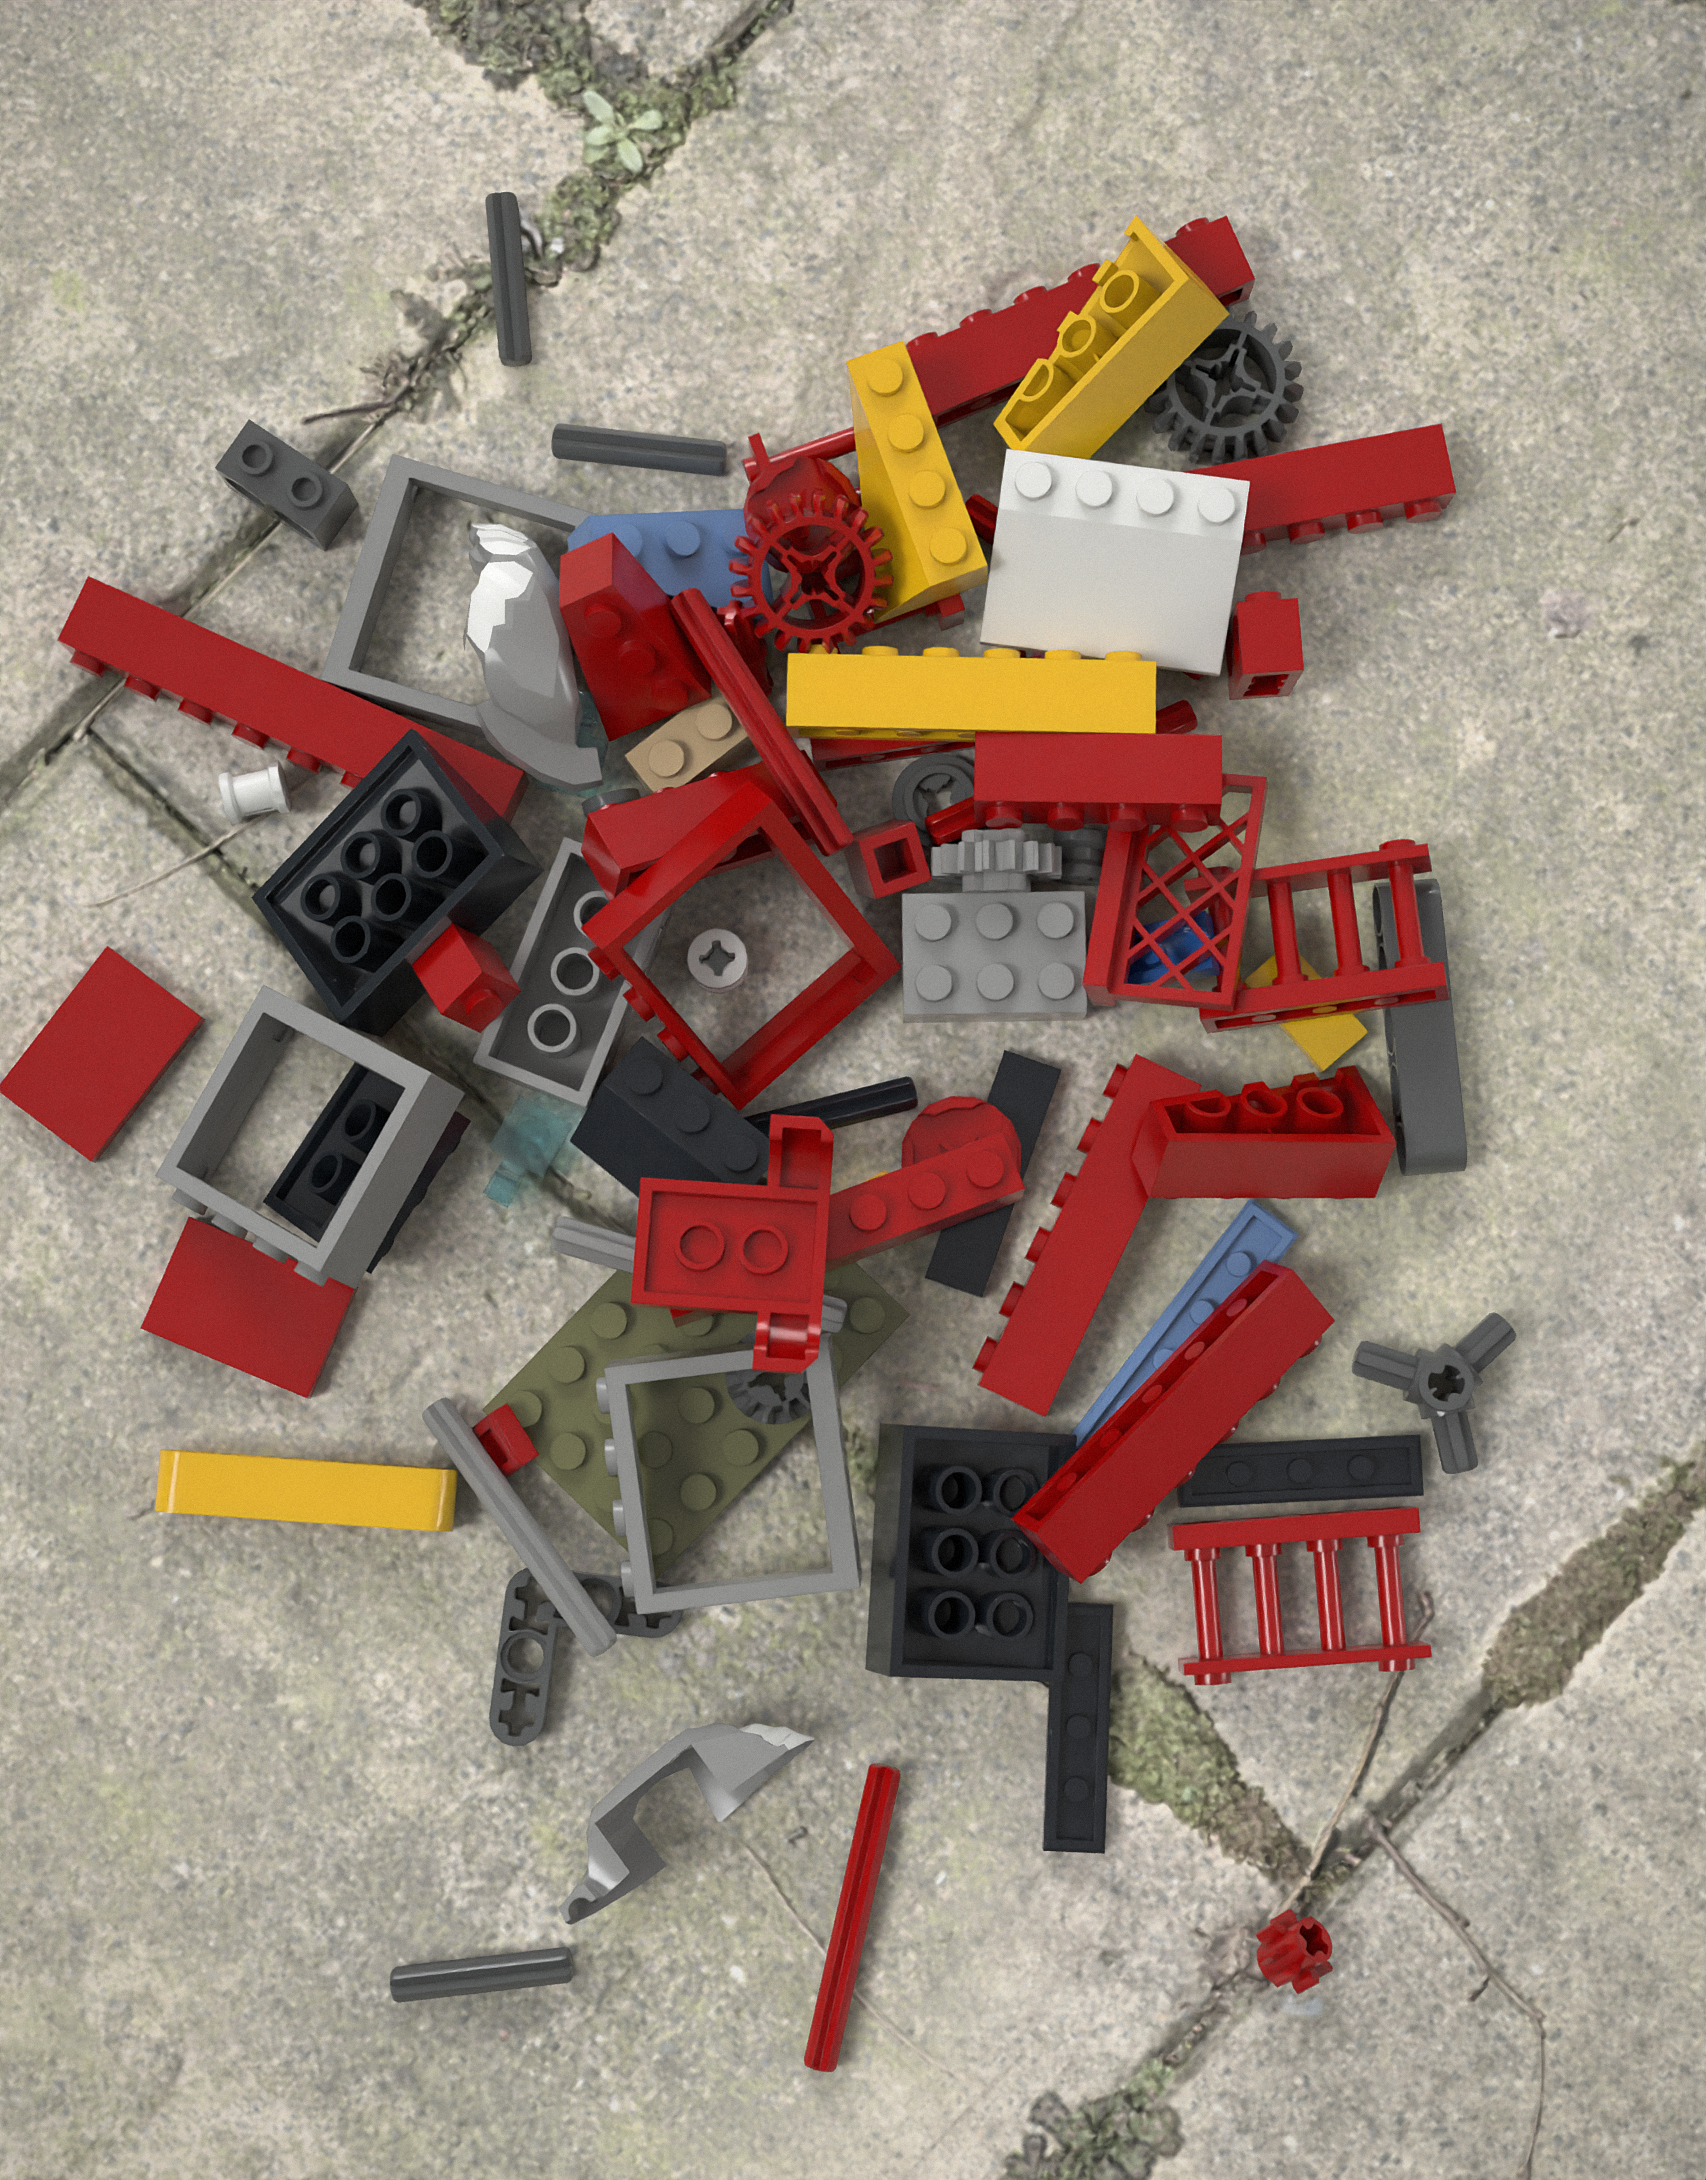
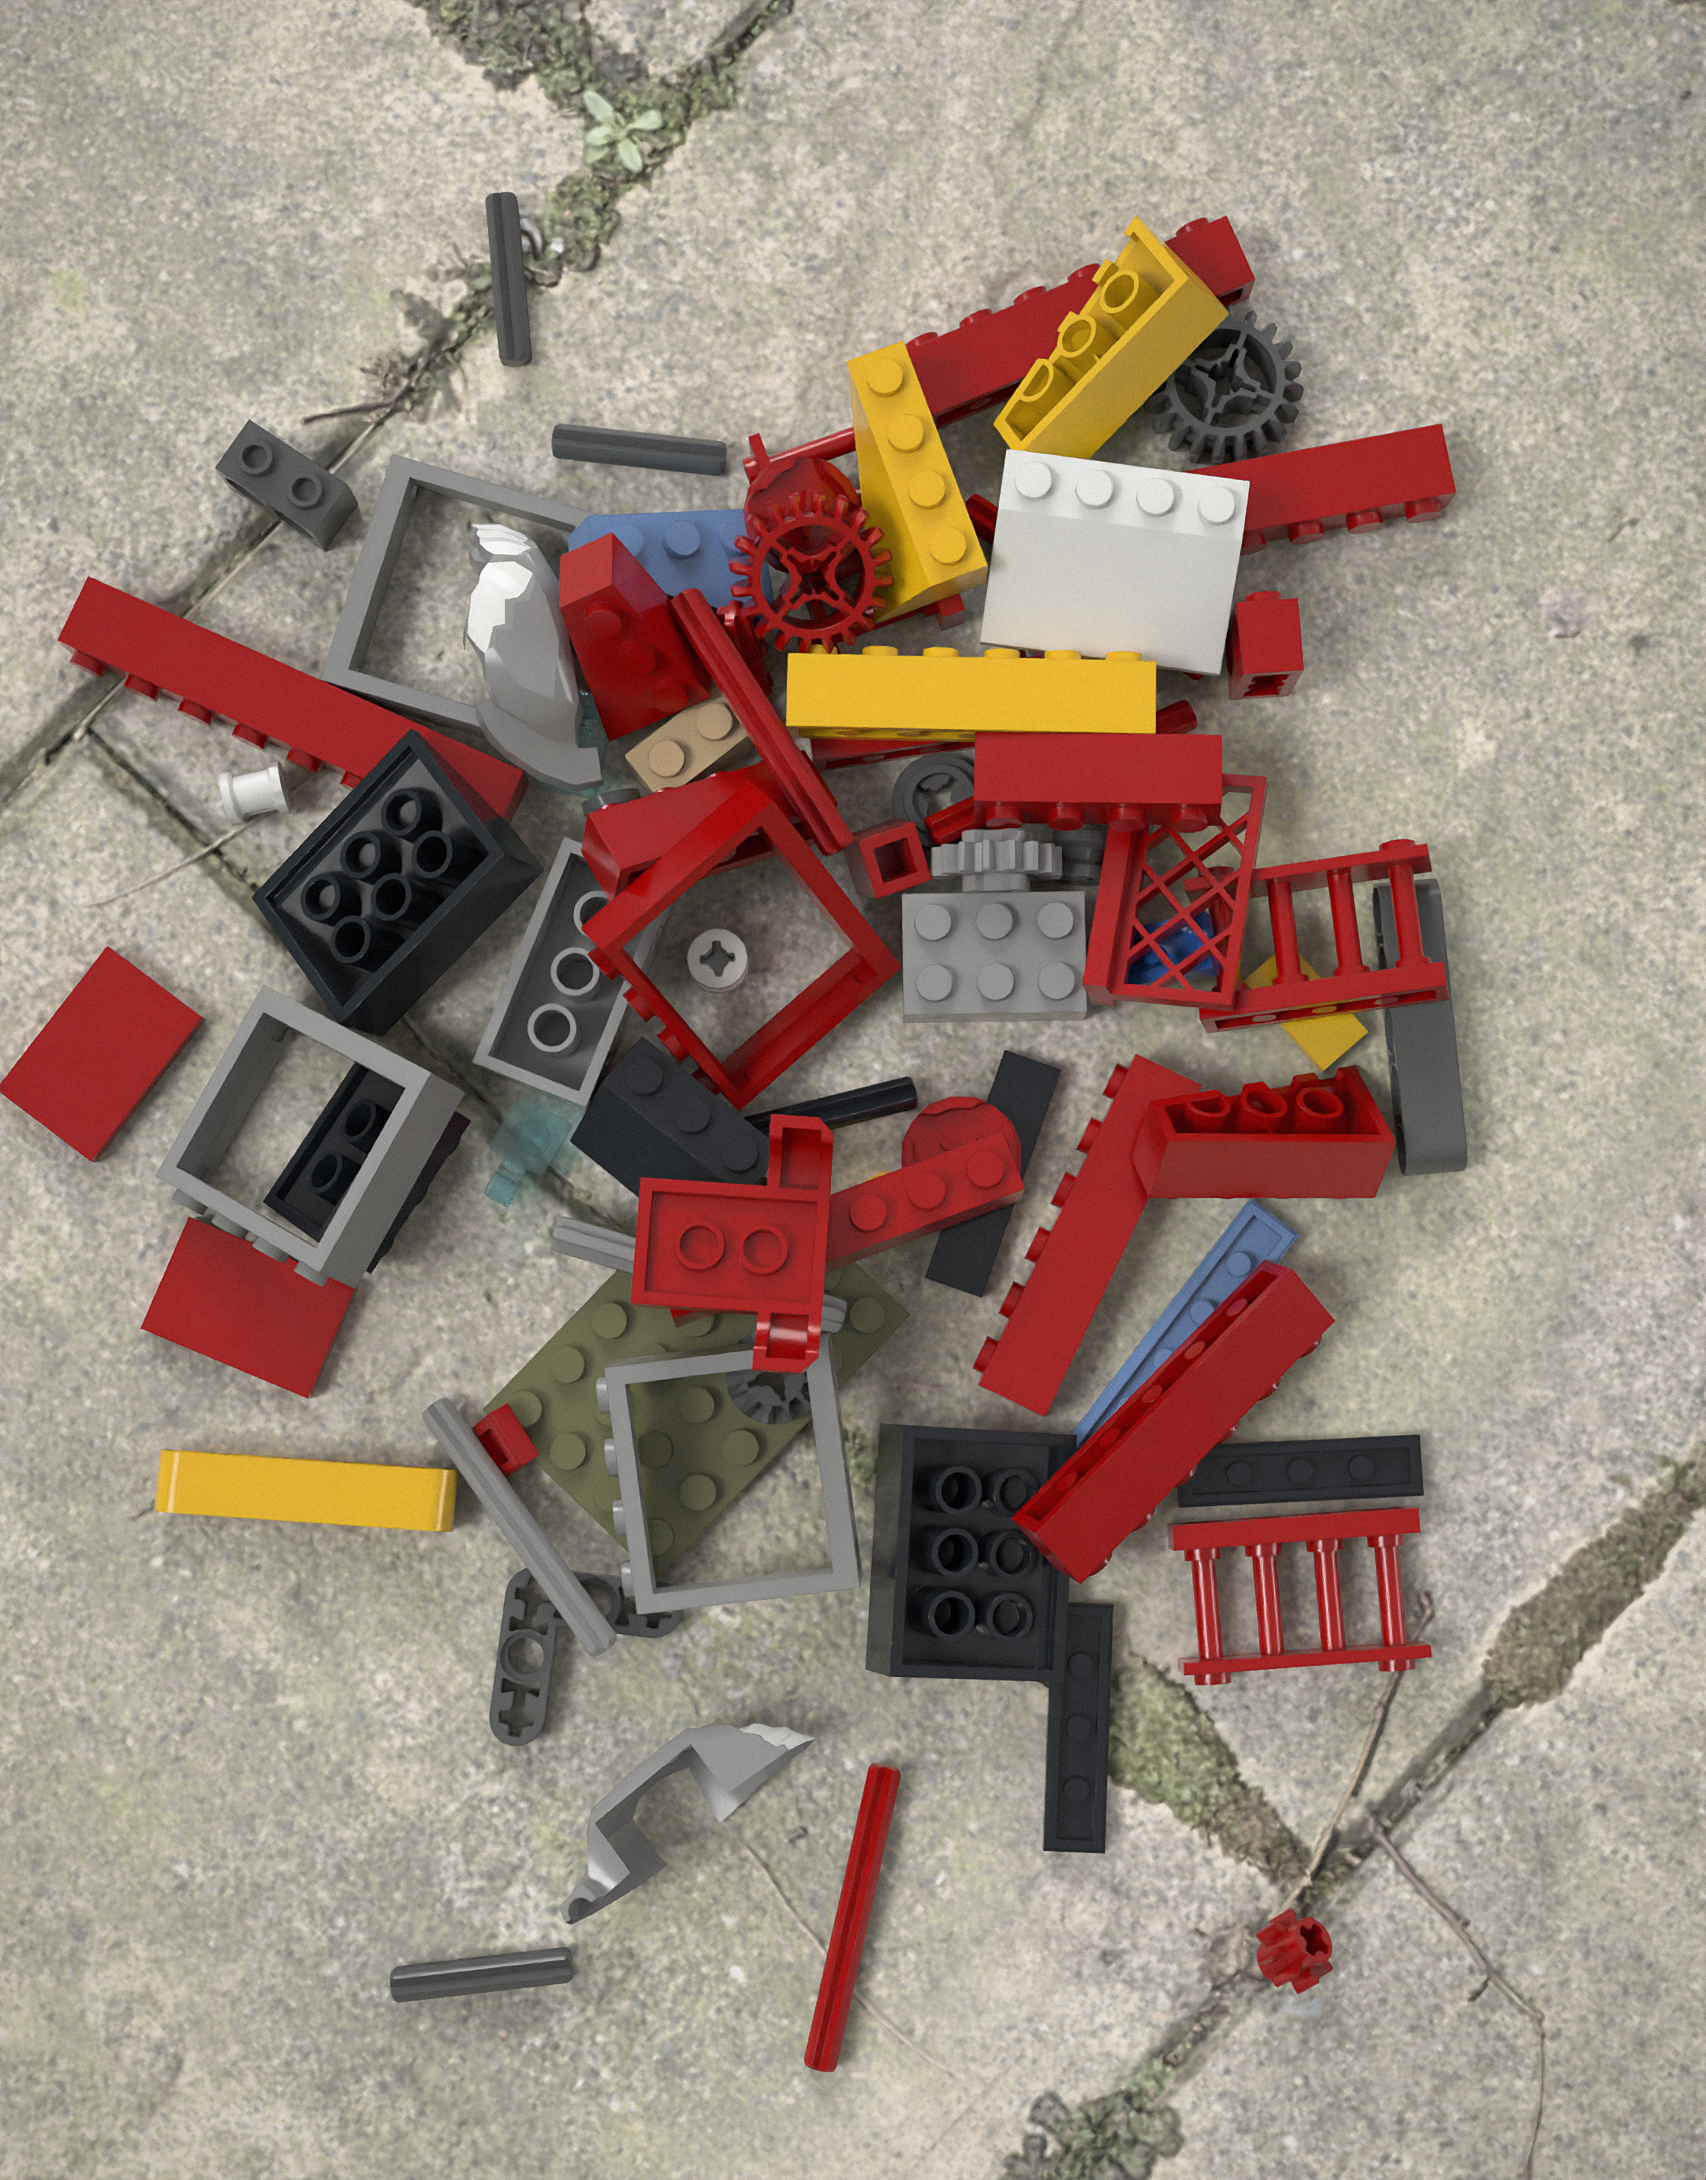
red brick [412,923,521,1033] -> none
dark grey bush [1352,1312,1517,1474] -> none

